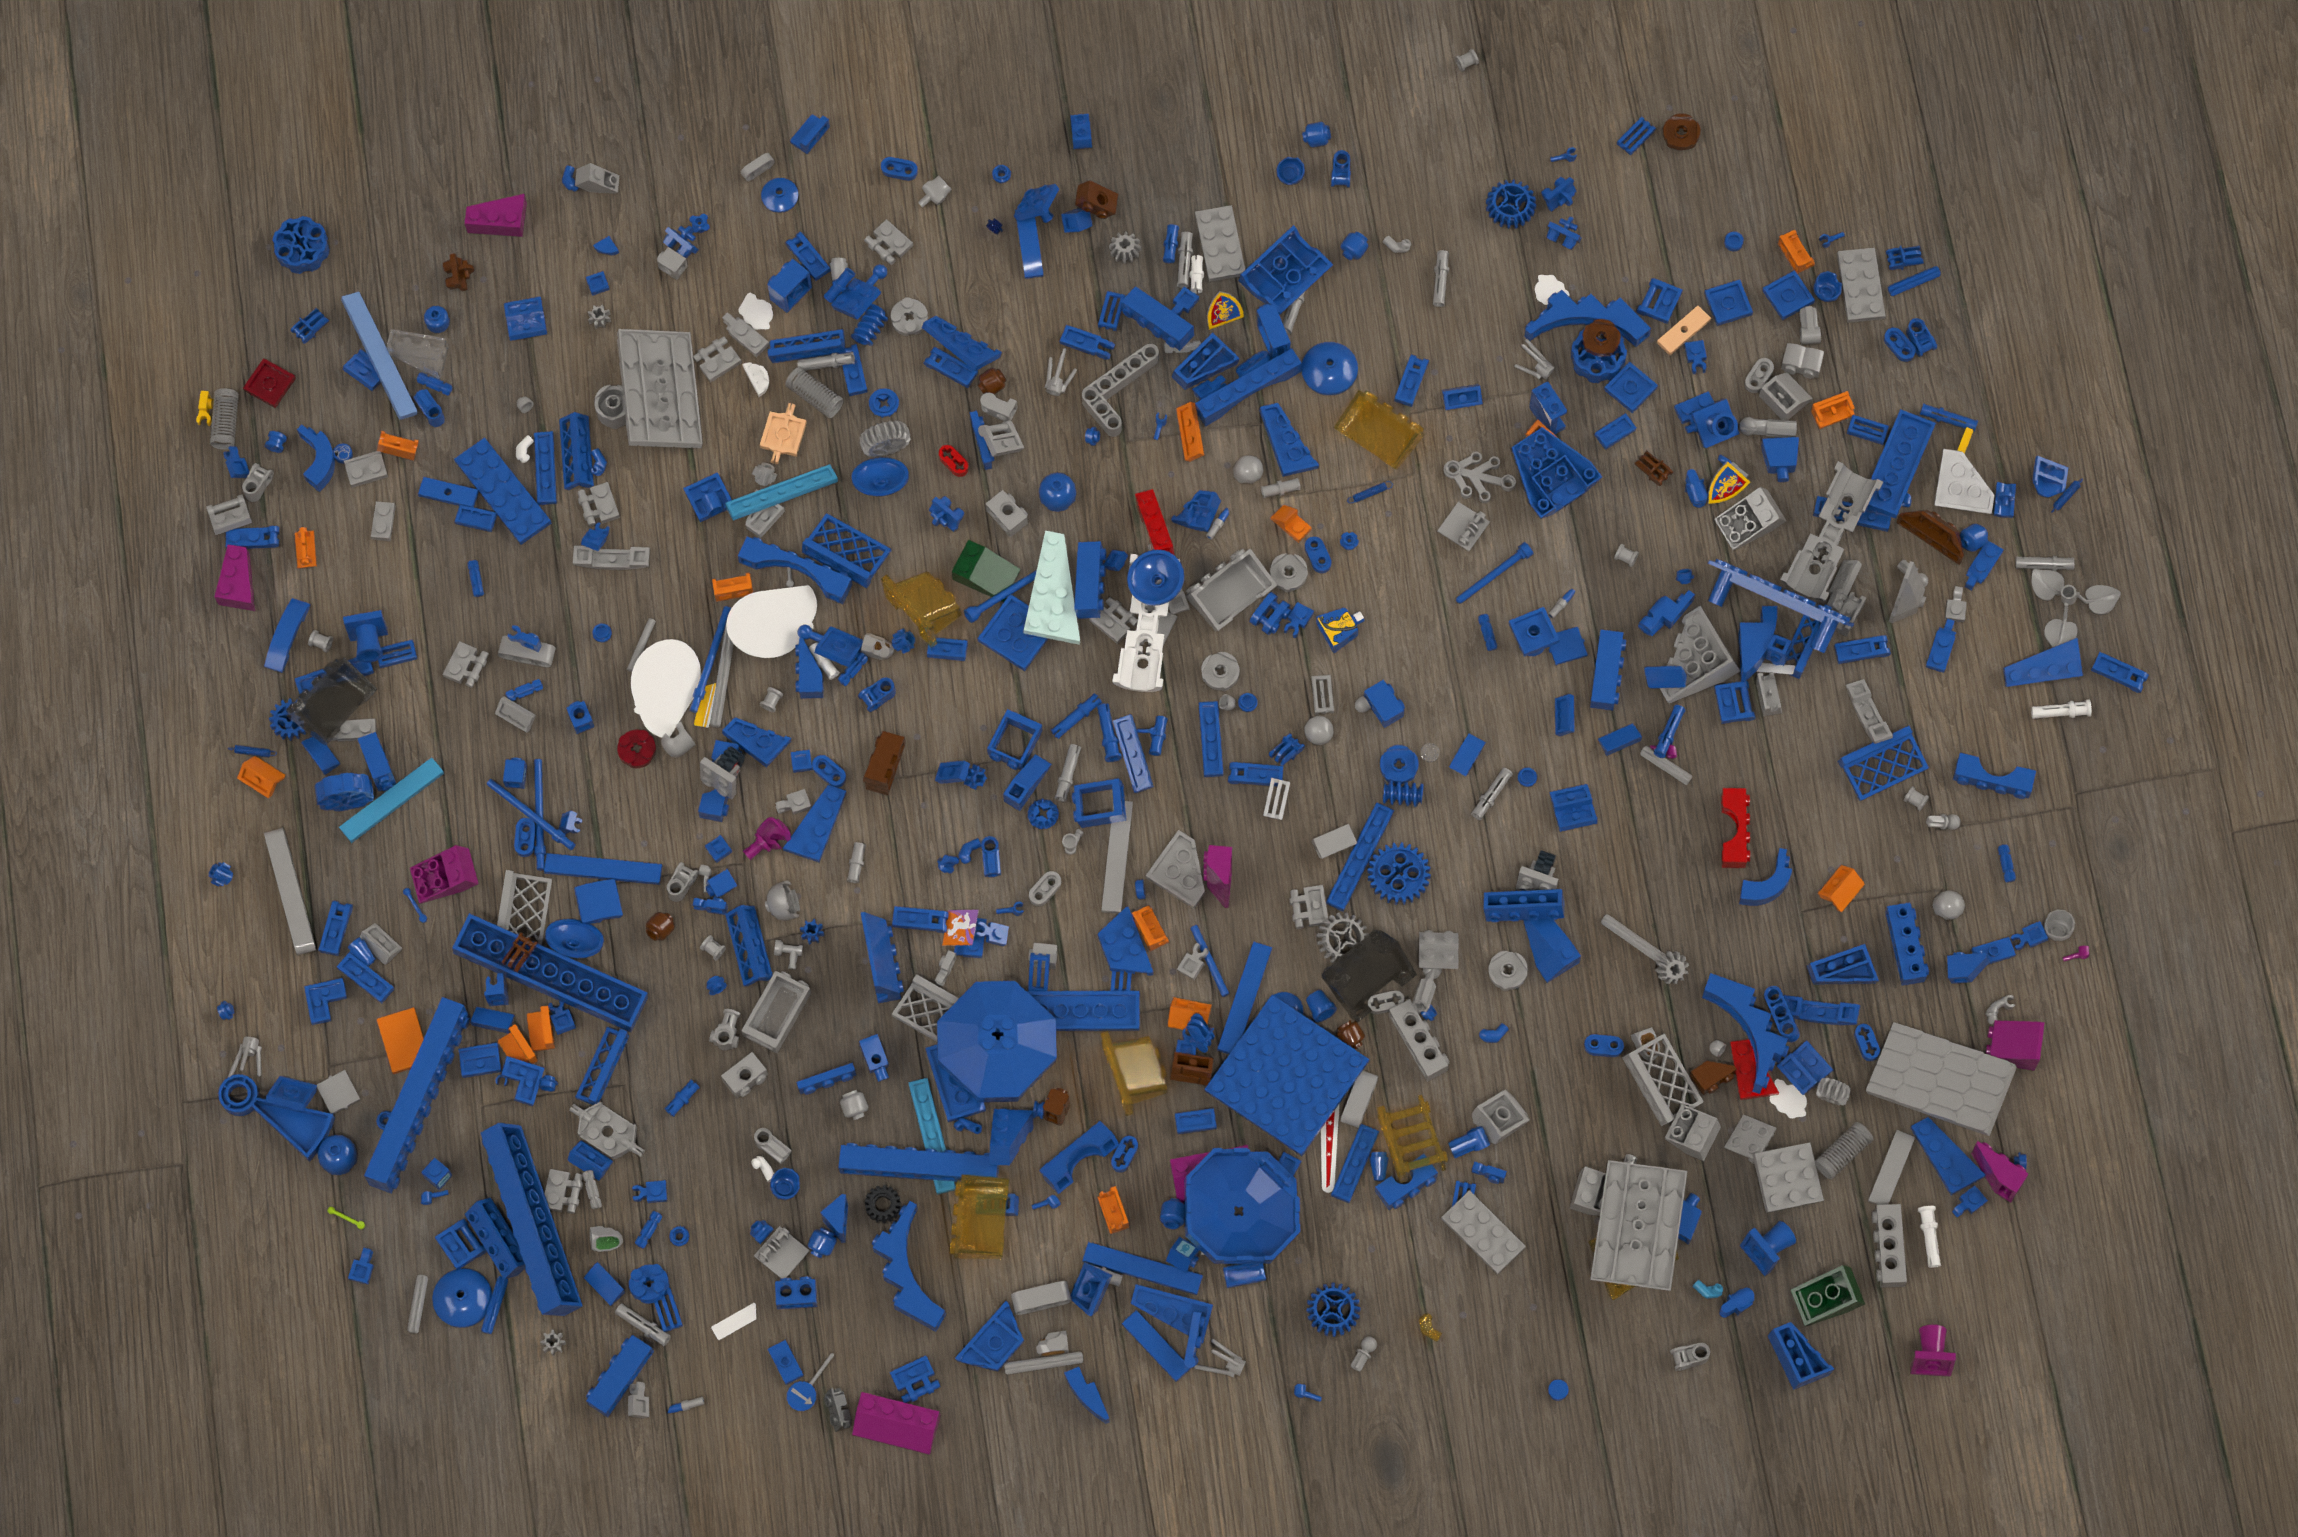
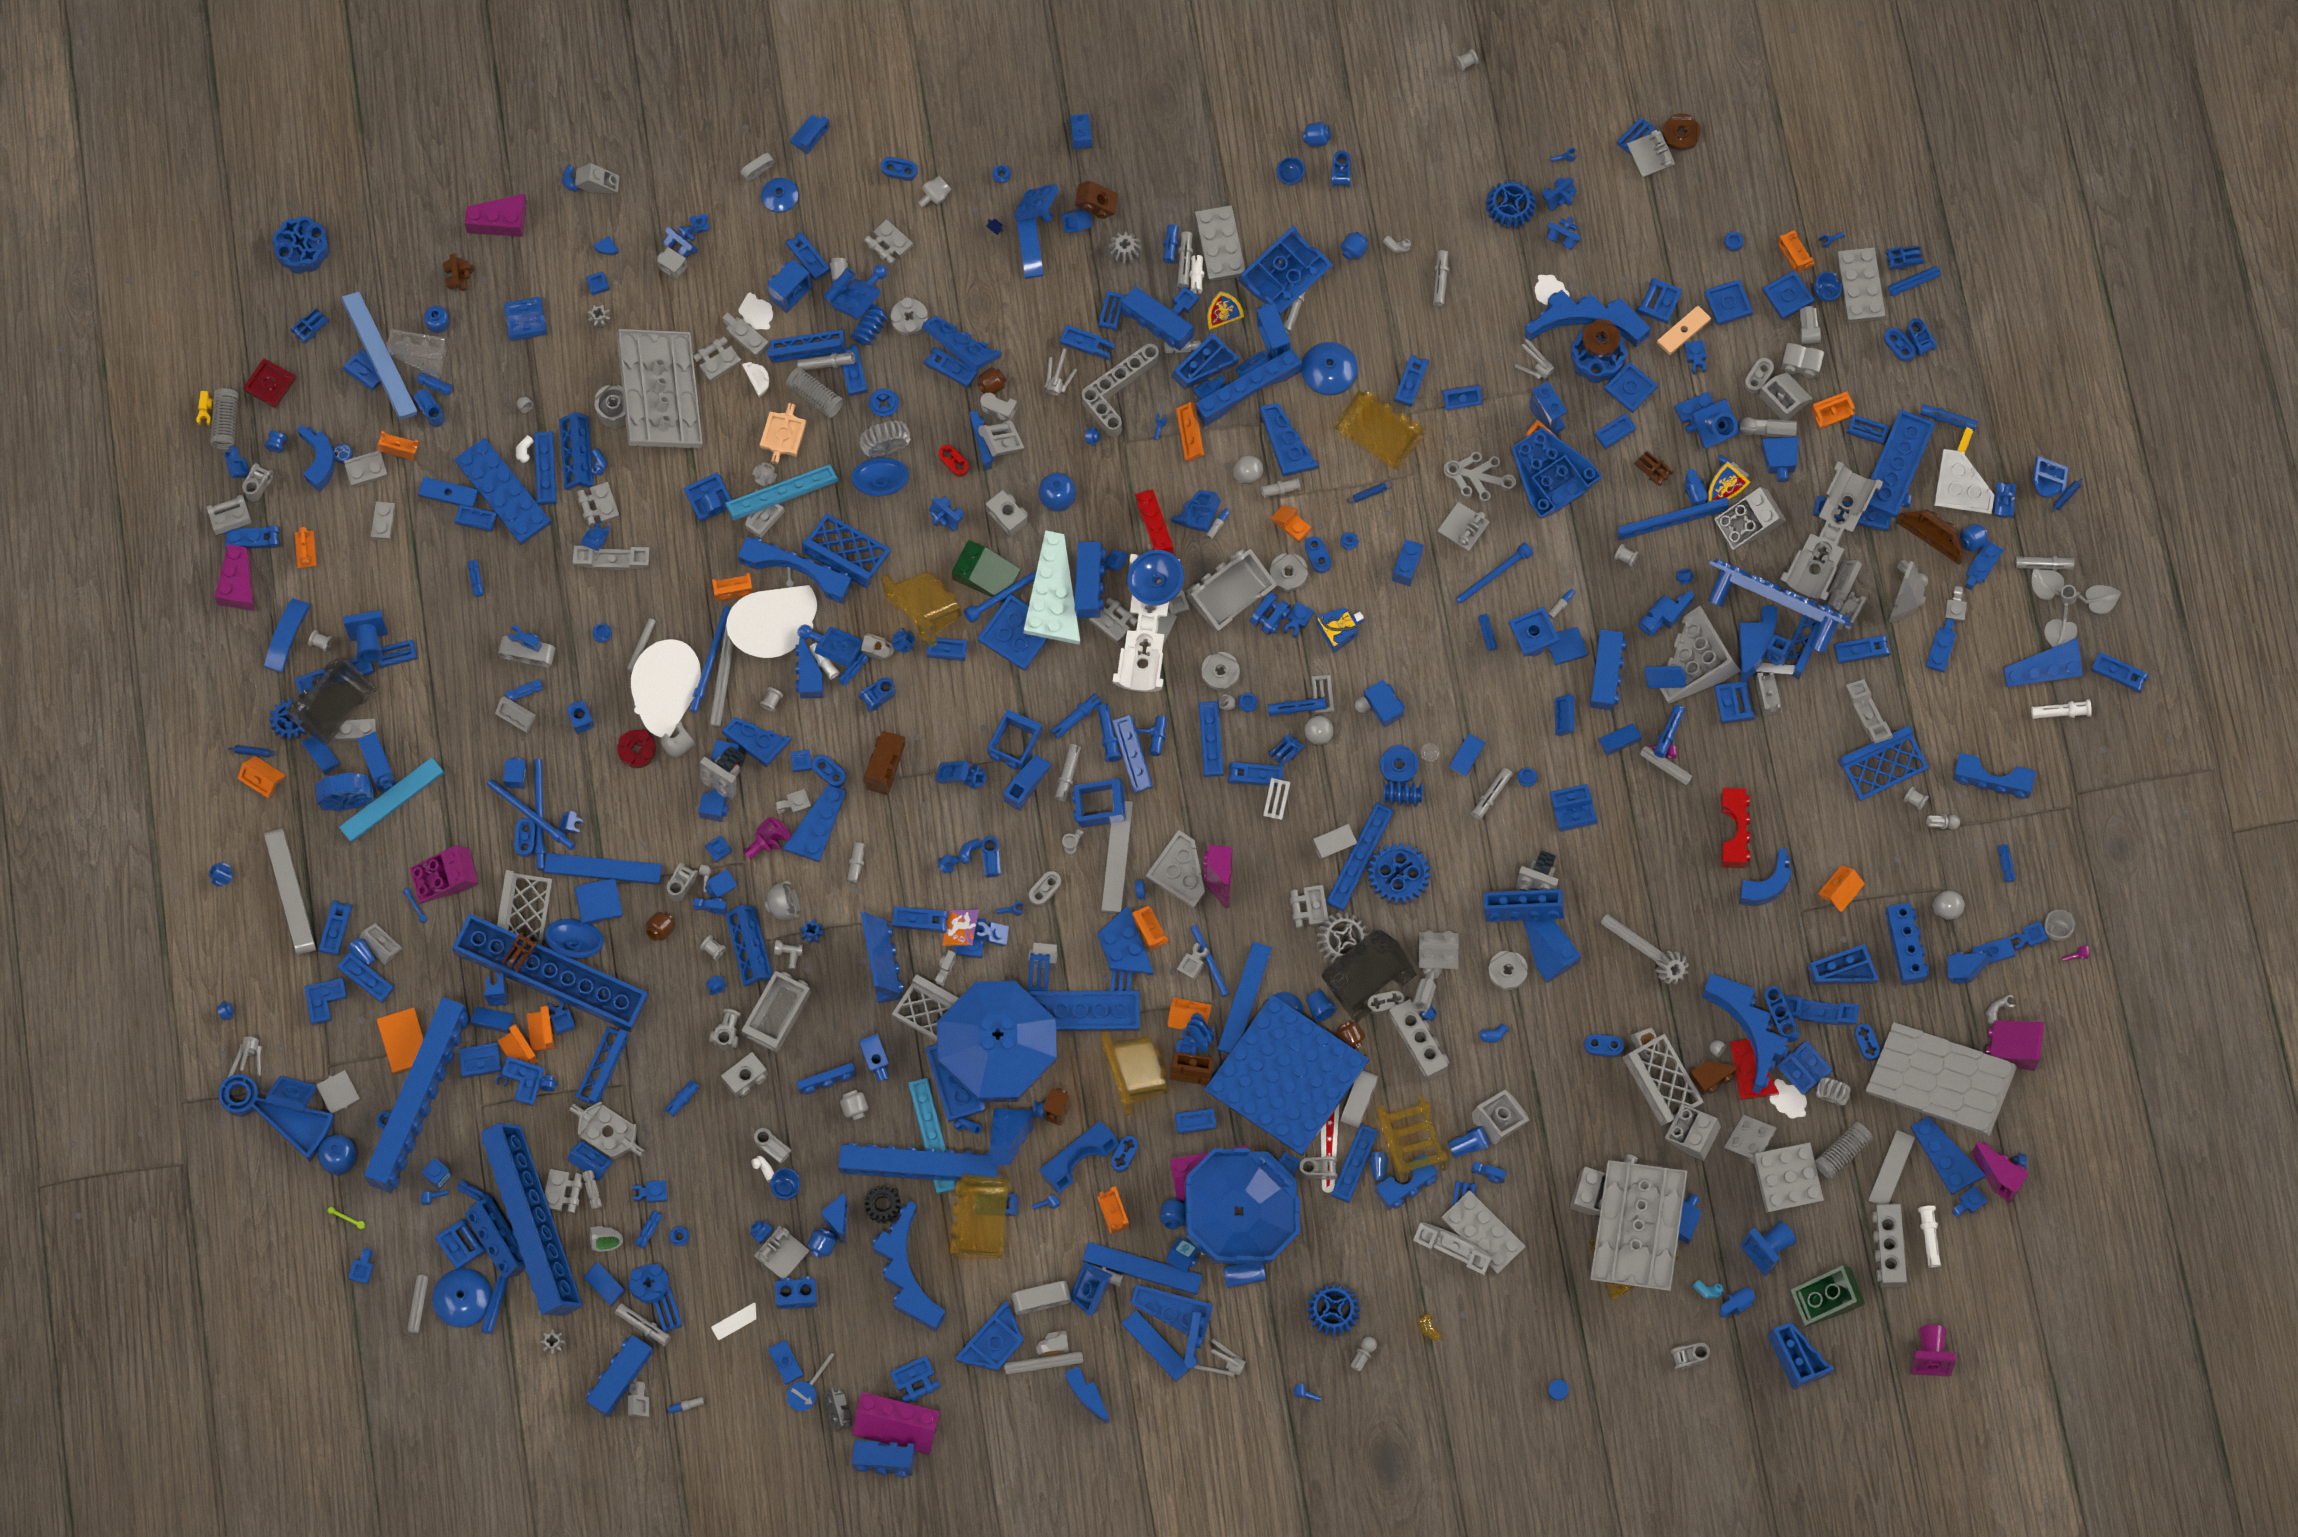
light grey plate [443,641,489,688] -> none
yellow sticker [694,683,716,728] -> none
blue gear [1028,798,1059,829] -> none
none -> blue axle [457,1181,494,1202]
none -> blue wedge [852,1440,916,1478]
none -> blue pin [1268,697,1327,716]
none -> light grey piece [1300,1156,1338,1180]
none -> blue brick [1392,539,1424,587]
none -> light grey slope [1413,1222,1492,1275]
none -> blue tile [1617,497,1729,540]
none -> light grey hinge [1627,130,1675,177]

